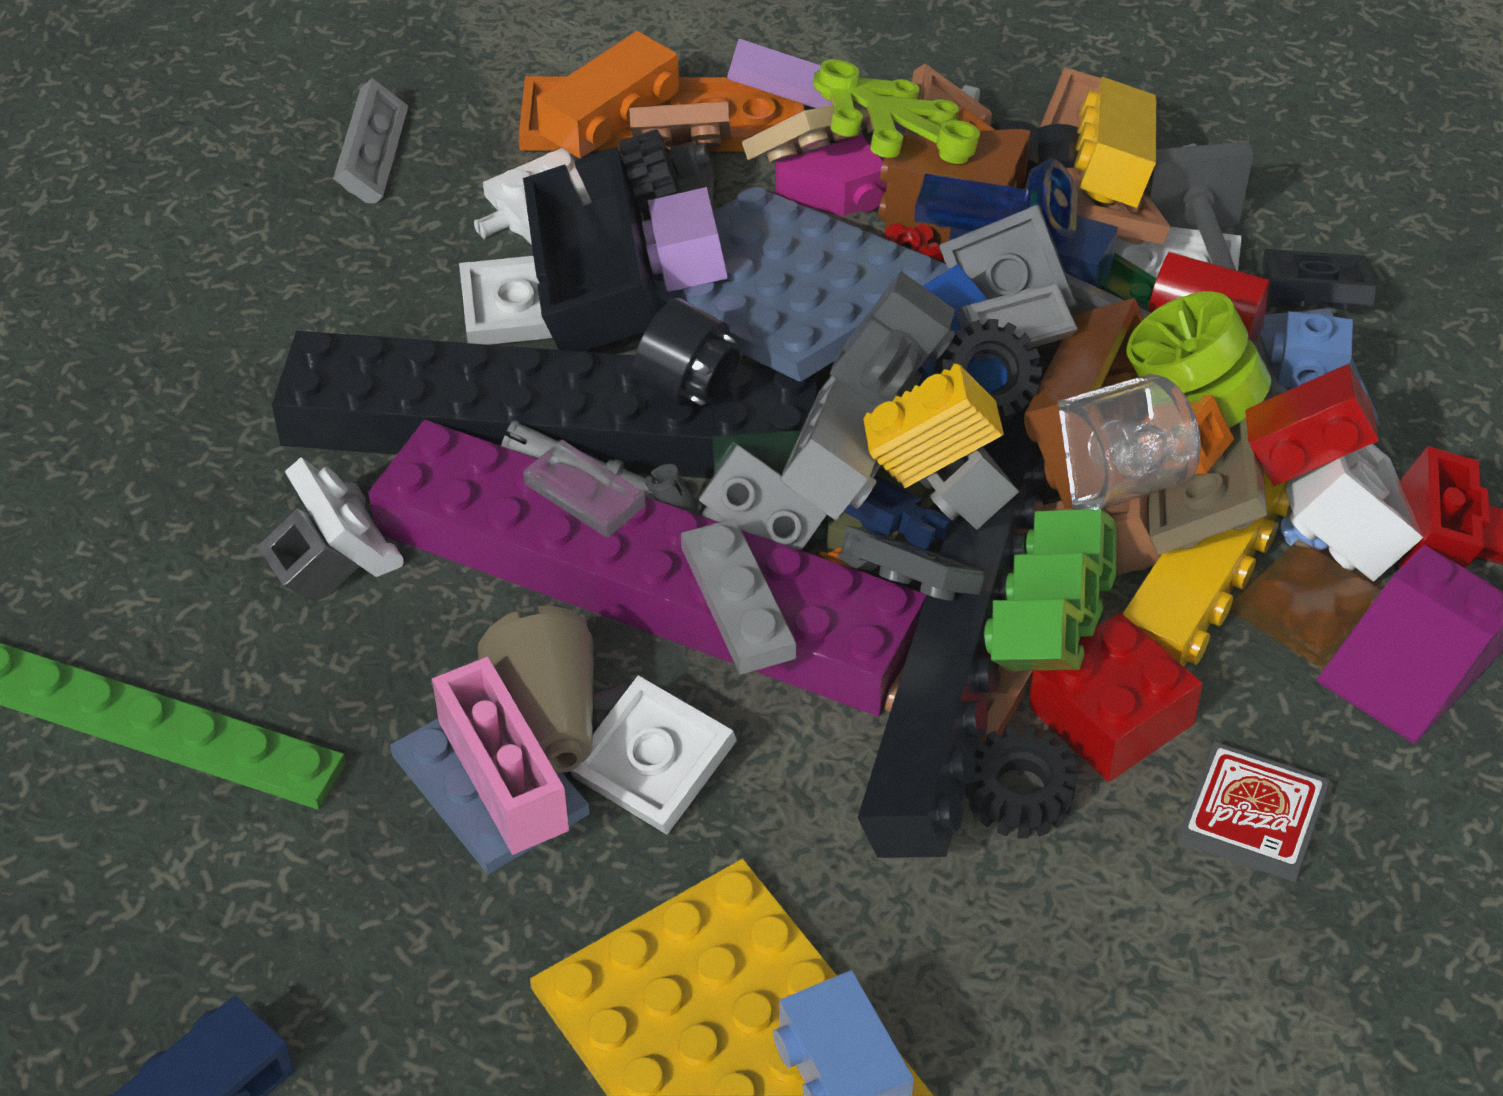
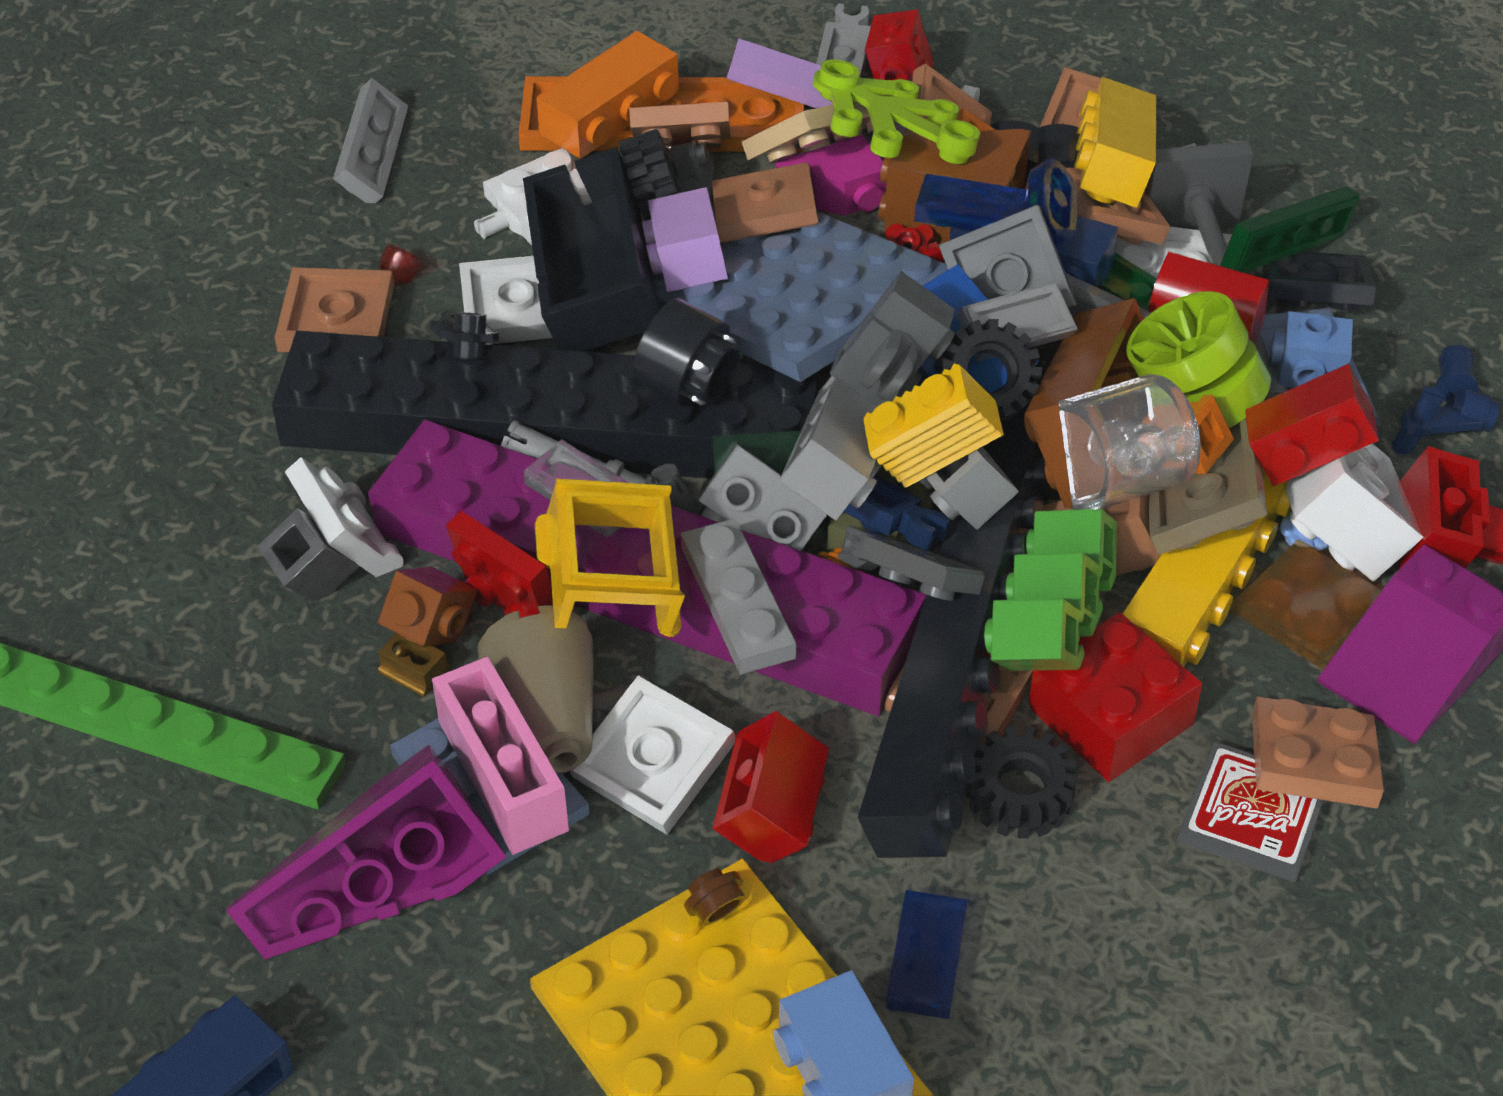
none -> magenta wedge [226,744,507,959]
none -> nougat plate [275,267,394,352]
none -> dark orange brick [378,567,478,647]
none -> pearl gold piece [378,633,452,697]
none -> clear red hinge [379,243,423,285]
none -> black piece [430,310,499,359]
none -> red plate [446,510,553,618]
none -> yellow piece [535,478,685,637]
none -> reddish brown plate [684,868,746,926]
none -> nougat plate [712,162,819,243]
none -> red brick [712,711,829,863]
none -> light grey plate [816,3,871,78]
none -> red head [865,9,934,82]
none -> clear blue plate [886,890,968,1019]
none -> dark green tile [1220,186,1360,273]
none -> nougat plate [1252,696,1384,809]
none -> dark blue pin [1392,344,1499,455]

